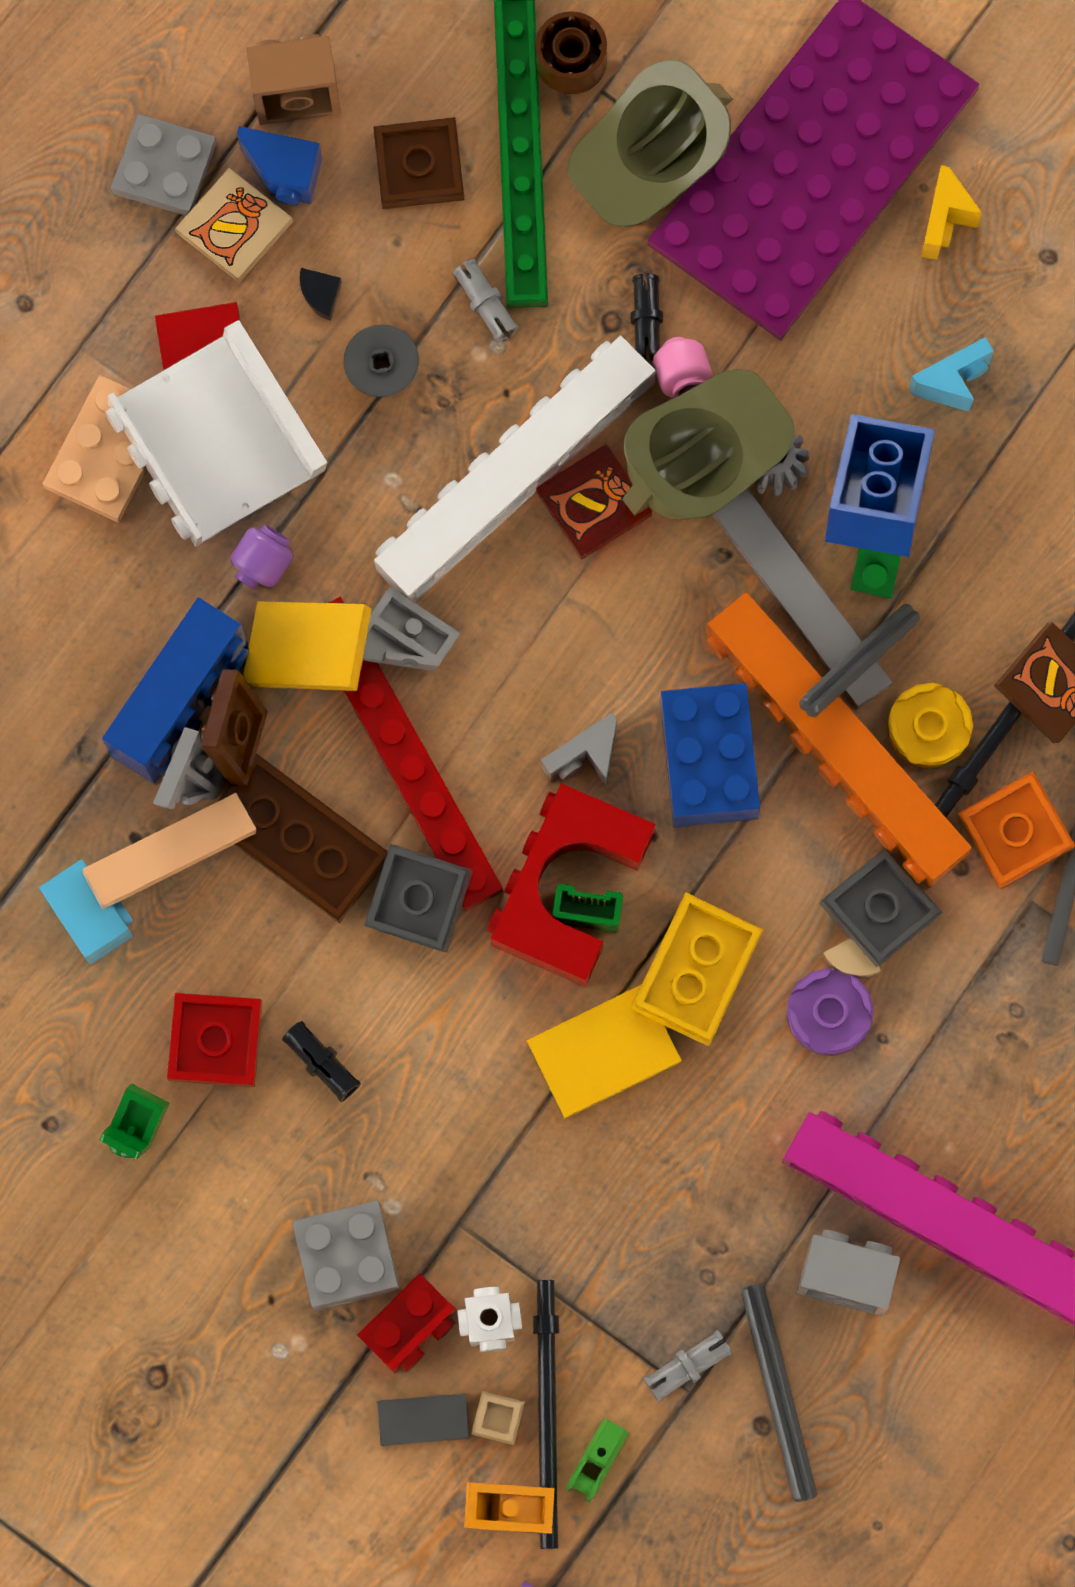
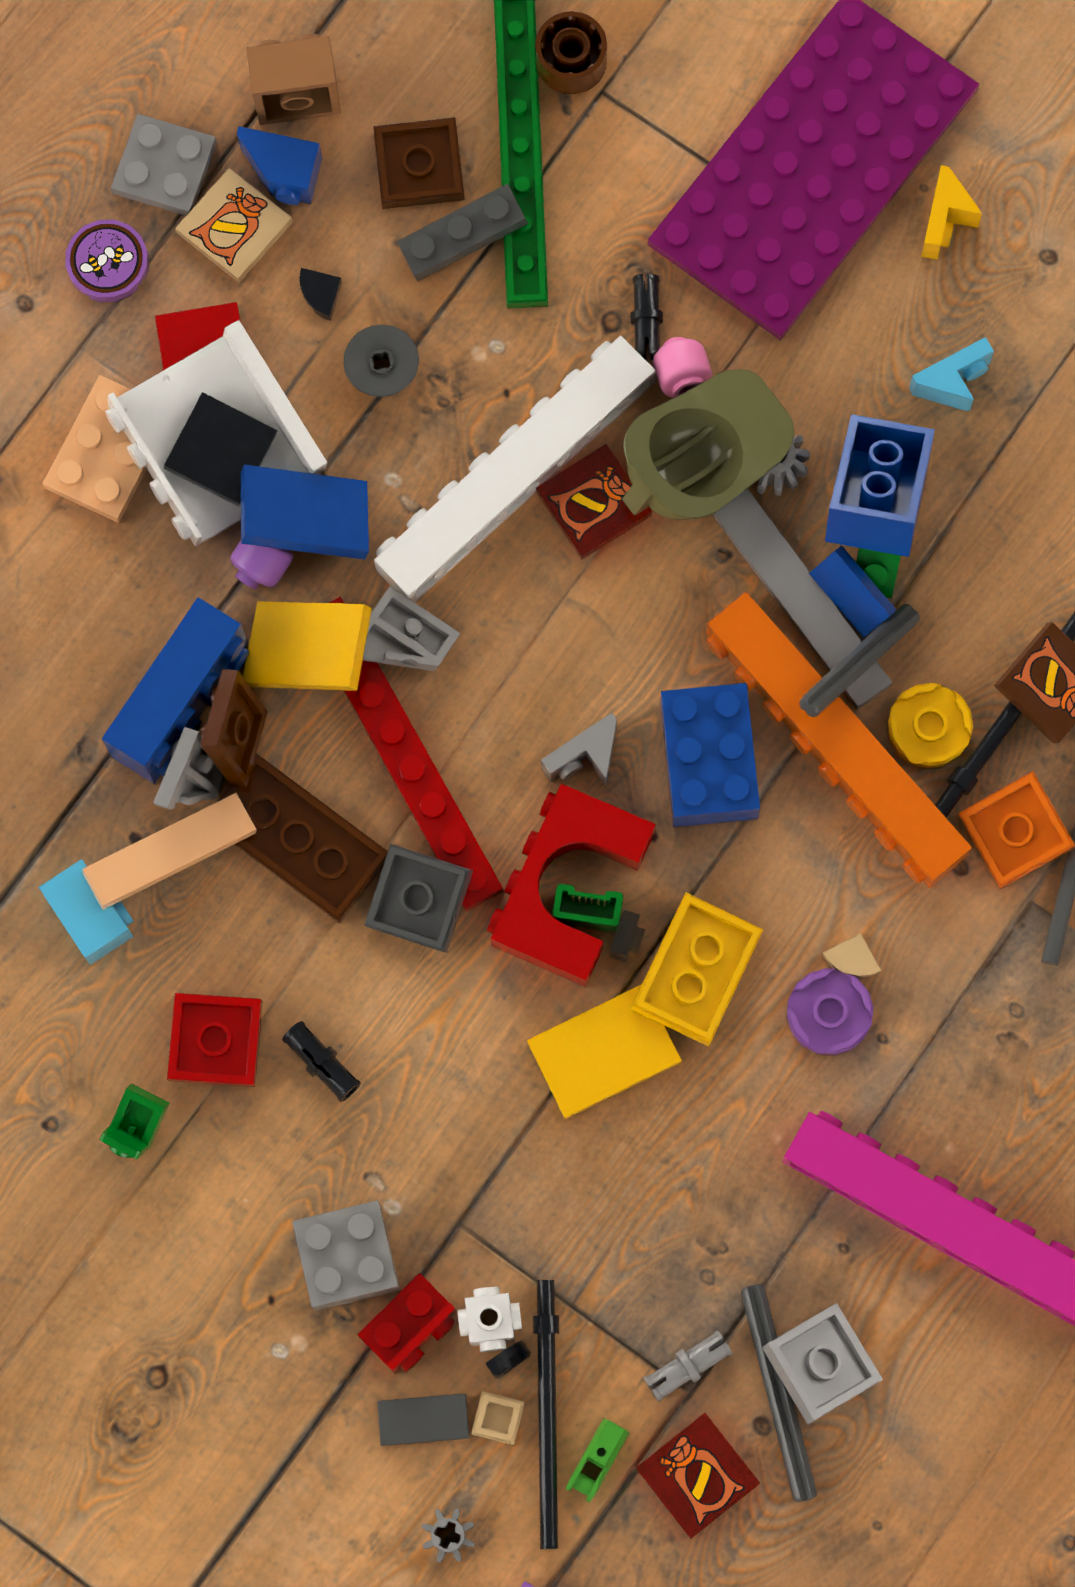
light grey pin [453,259,519,343] -> none
light orange slope [464,1482,554,1534] -> none
olive piece [568,60,733,227] -> none
light grey brick [796,1230,901,1316] -> none
dark grey tile [819,848,942,967] -> none
none -> tile [65,220,149,302]
none -> black tile [164,392,278,507]
none -> blue tile [241,465,369,560]
none -> dark grey plate [397,184,528,281]
none -> light grey gear [422,1508,475,1563]
none -> black tile [485,1340,531,1379]
none -> clear smoke plate [610,910,646,963]
none -> clear red tile [635,1413,760,1539]
none -> light grey plate [762,1303,883,1424]
none -> blue tile [809,545,896,638]

